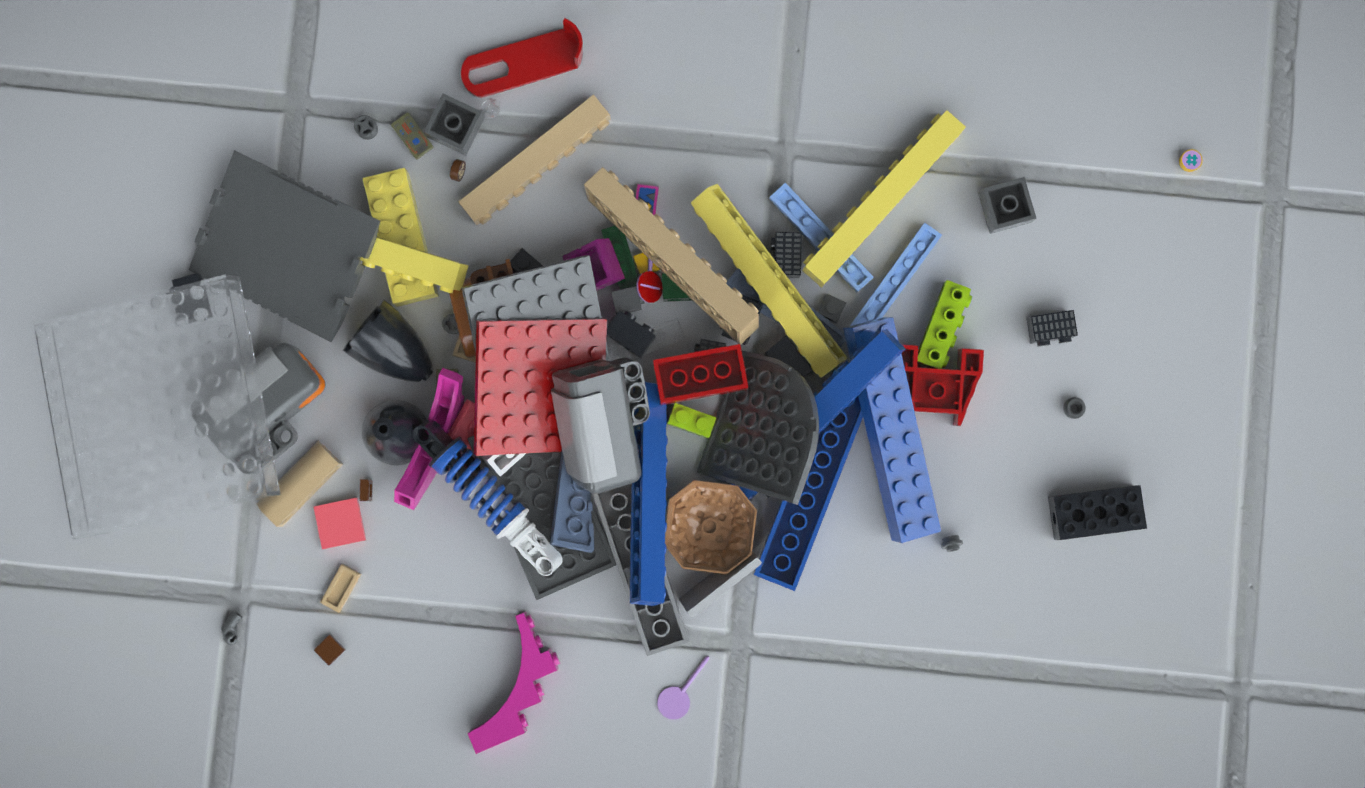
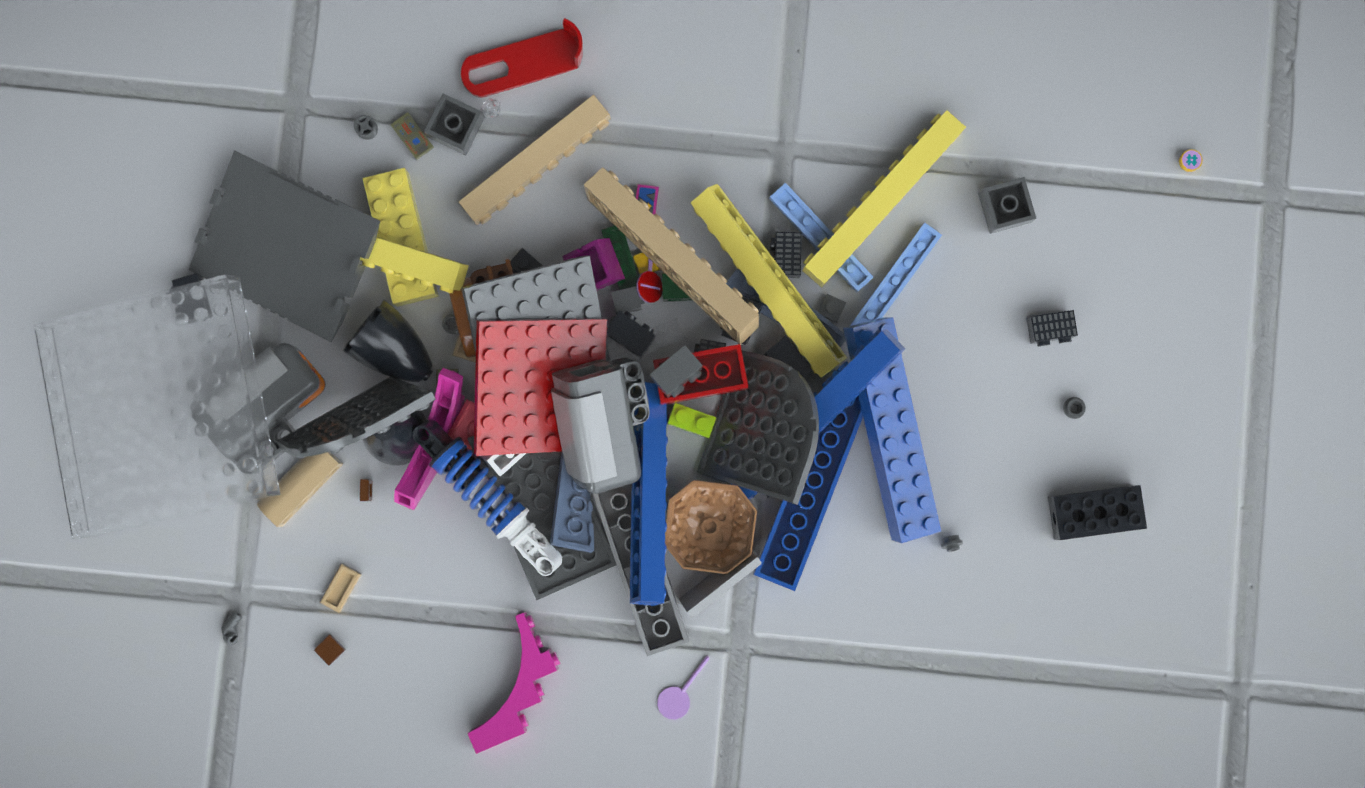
coral tile [314,498,366,549] -> none
reddish brown tile [450,159,466,182] -> none
red wedge [901,345,984,426] -> none
lime brick [917,280,972,369] -> none
none -> dark grey plate [276,377,436,459]
none -> dark grey brick [650,345,703,398]

